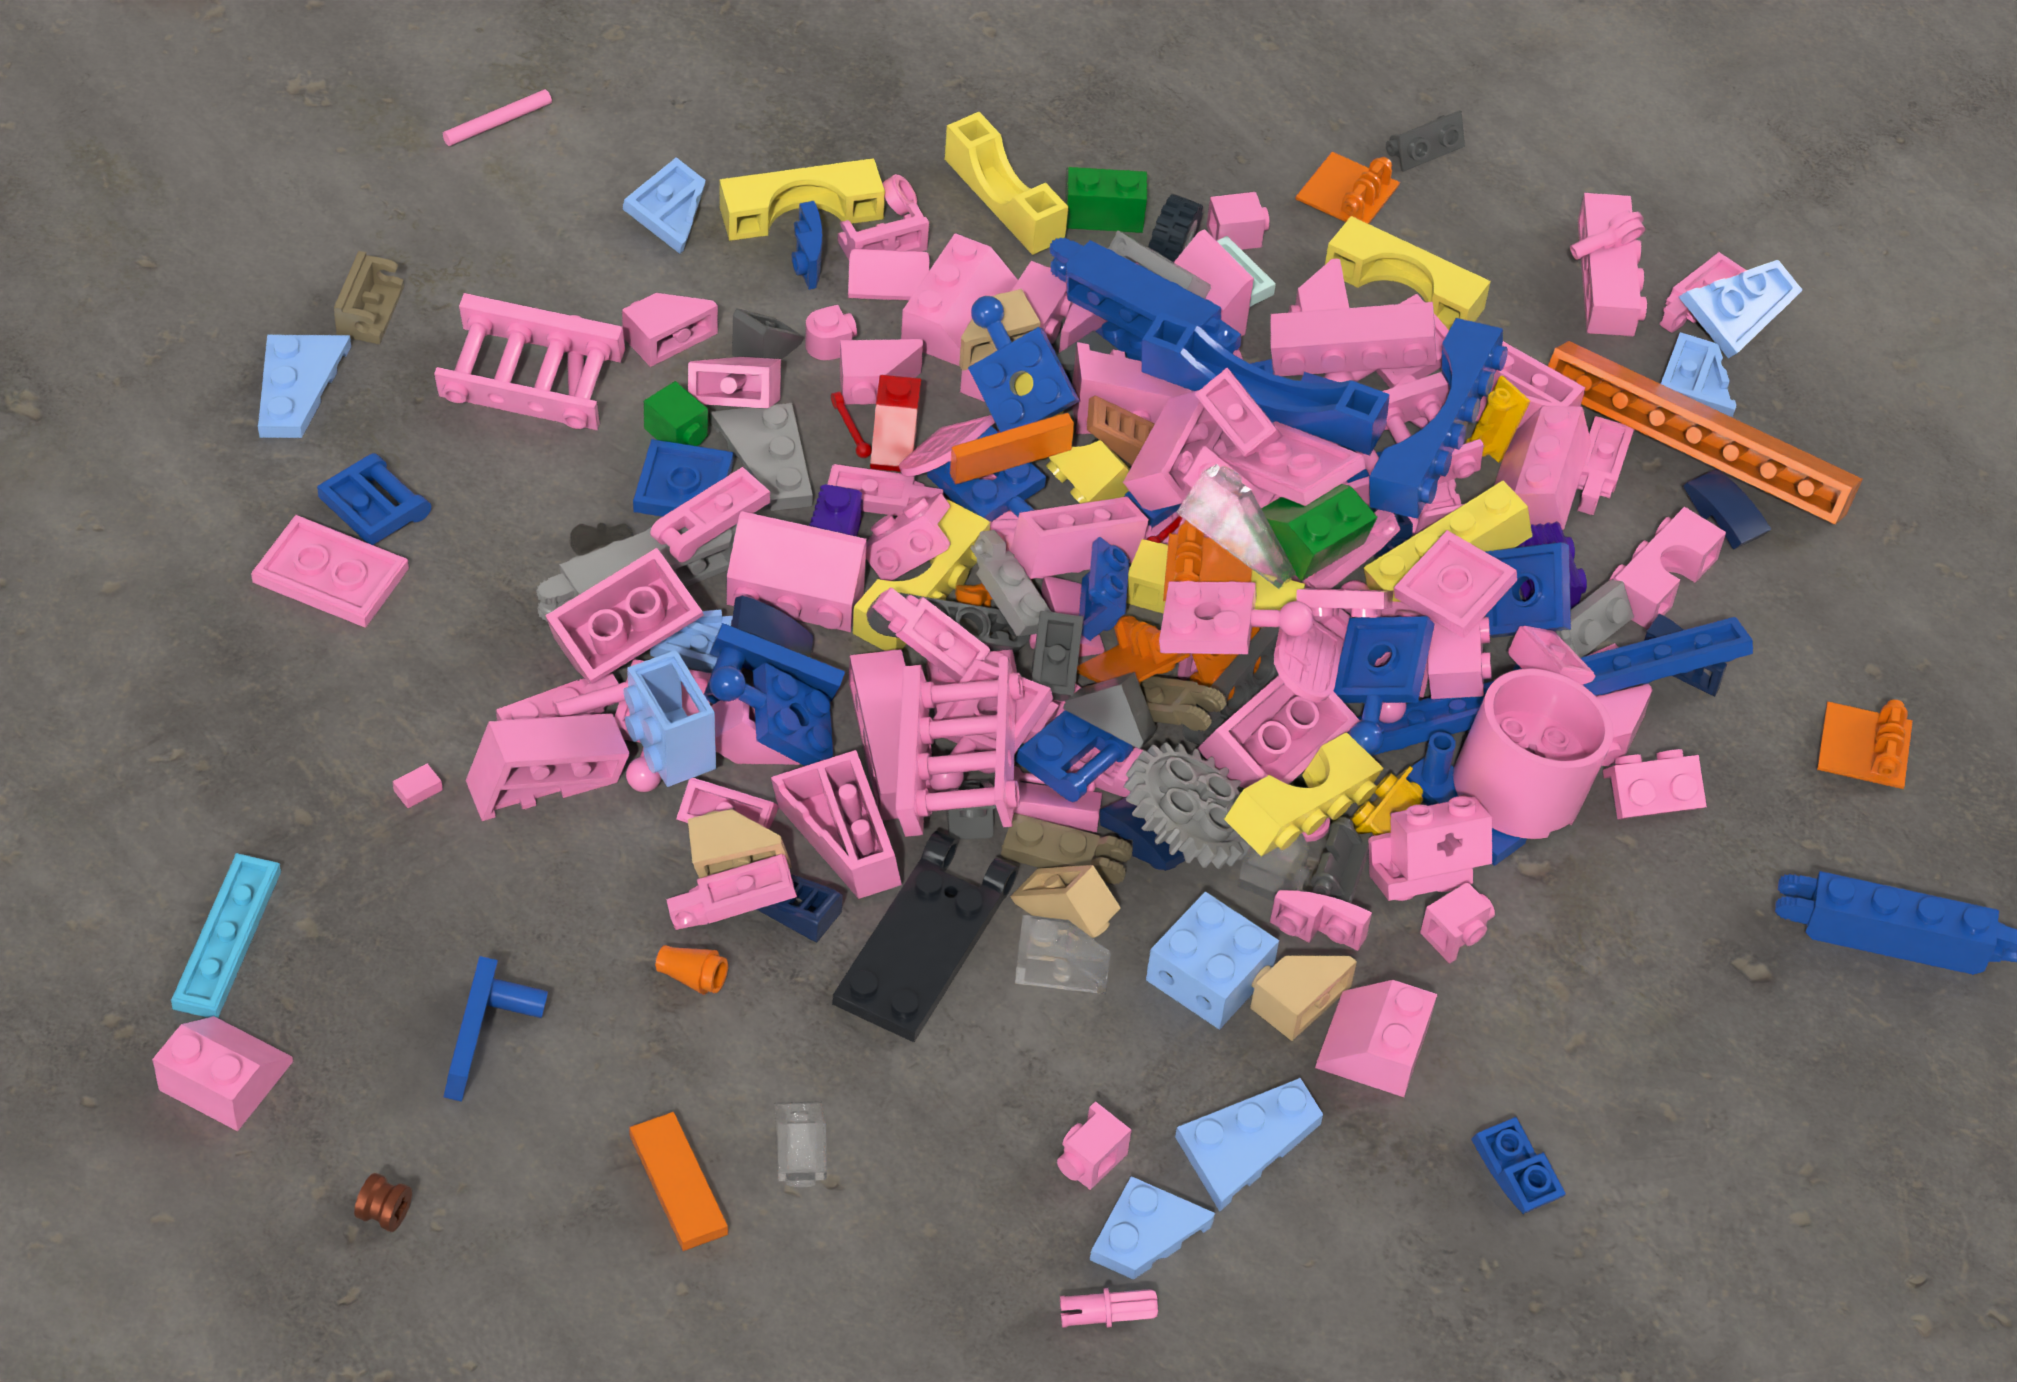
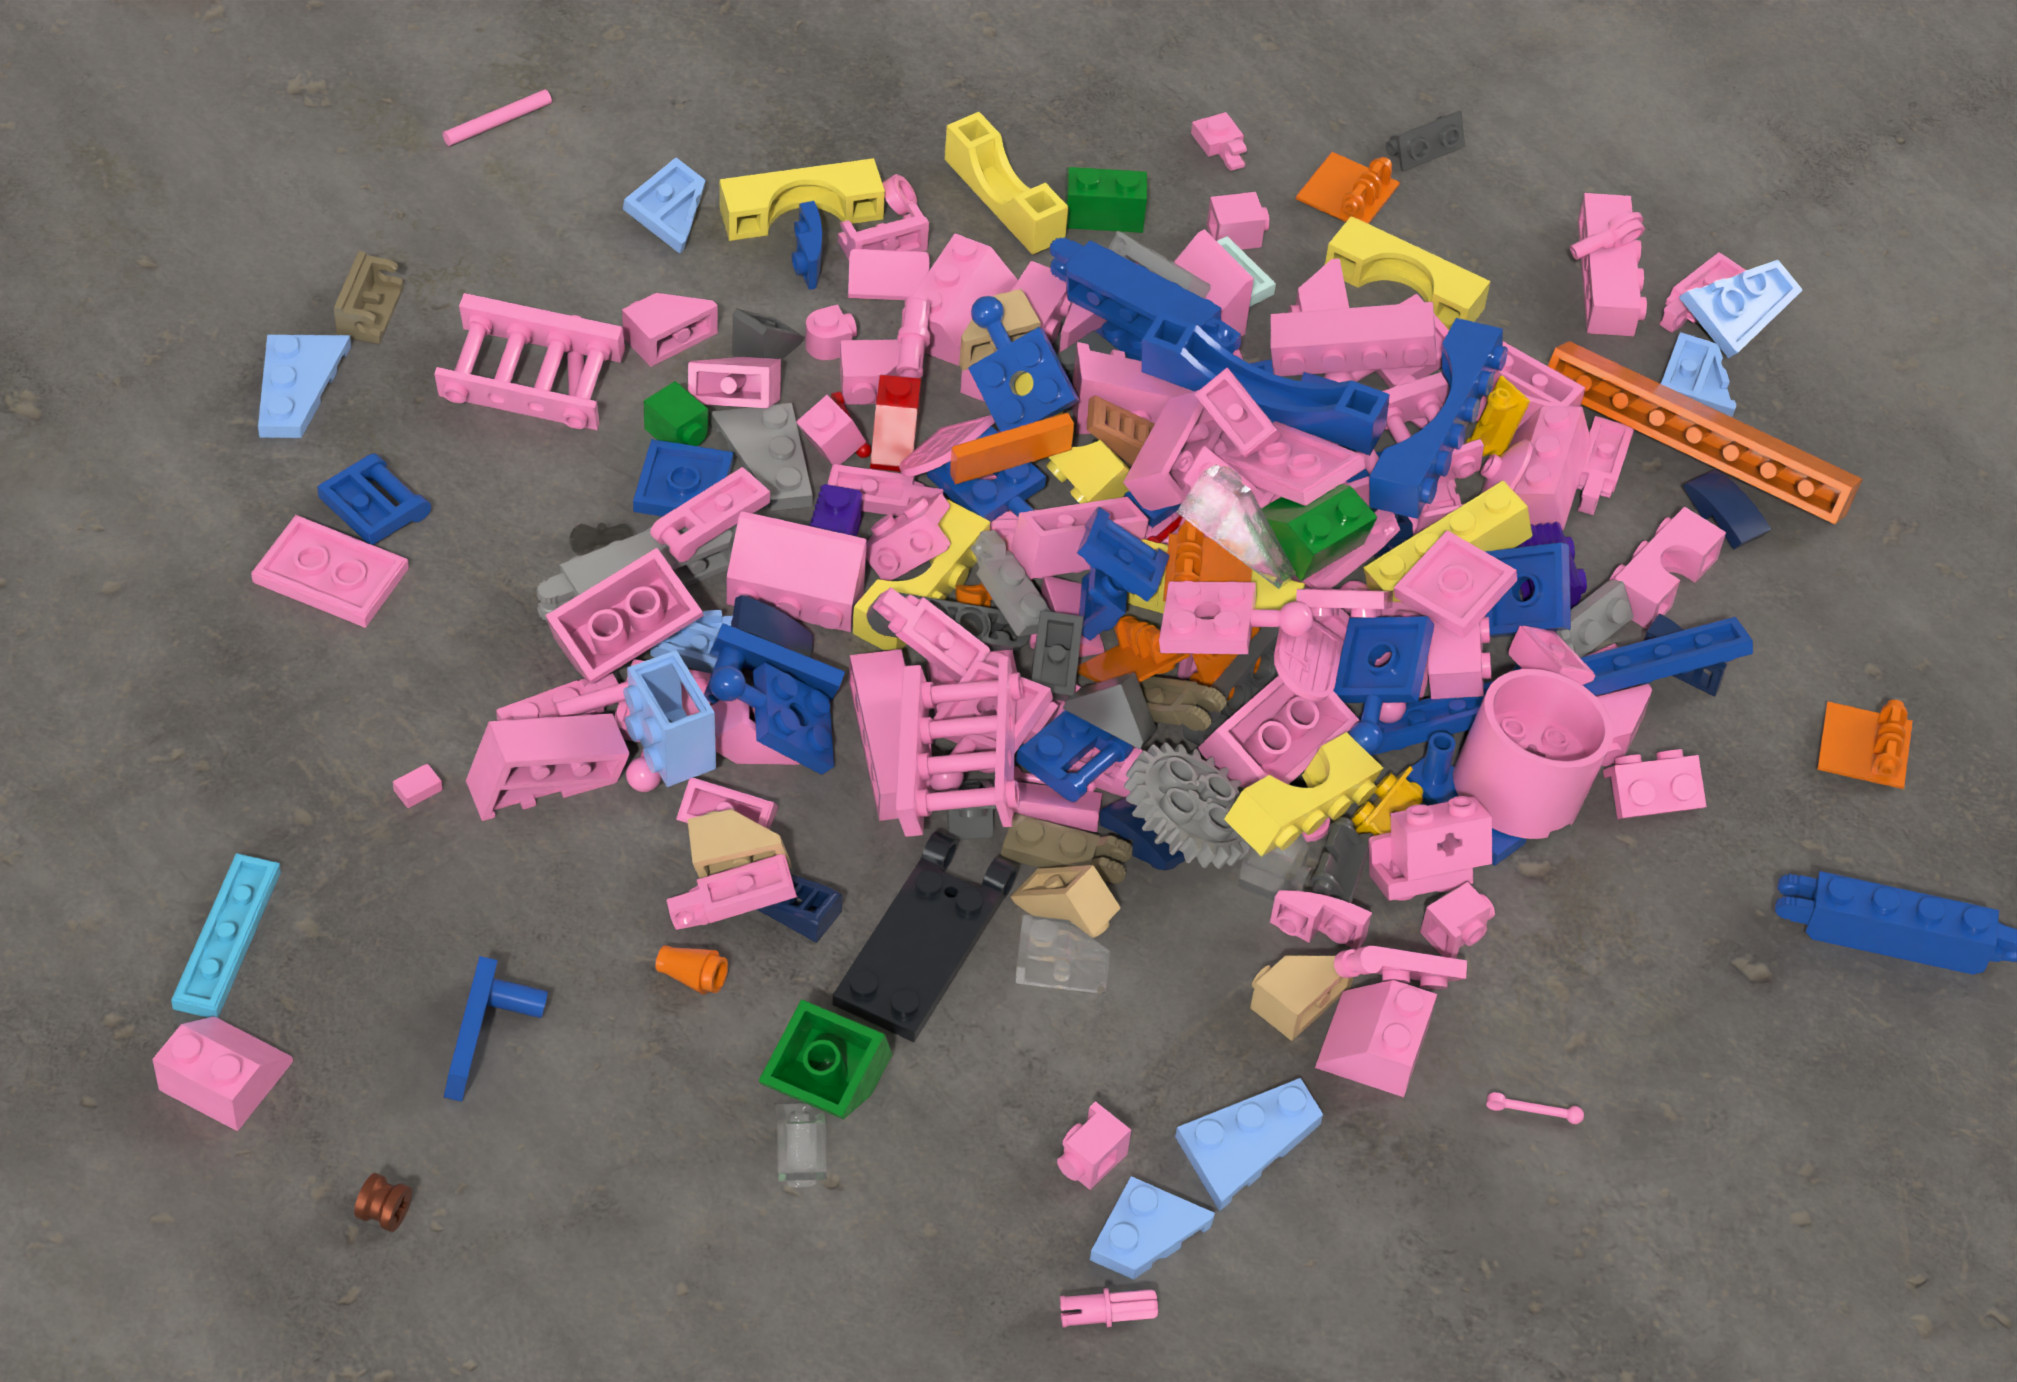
orange tile [629,1112,728,1251] -> none
bright pink wedge [771,750,902,899] -> none
light blue piece [1146,892,1279,1030] -> none
black wheel [1148,194,1203,262] -> none
blue slope [1471,1117,1566,1214] -> none
none -> green slope [758,999,893,1120]
none -> bright pink brick [796,395,866,465]
none -> bright pink pin [896,295,931,378]
none -> blue plate [1077,507,1169,602]
none -> bright pink plate [1191,112,1247,171]
none -> bright pink plate [1334,946,1467,990]
none -> bright pink dish [1481,439,1533,494]
none -> bright pink hinge [1487,1093,1584,1124]

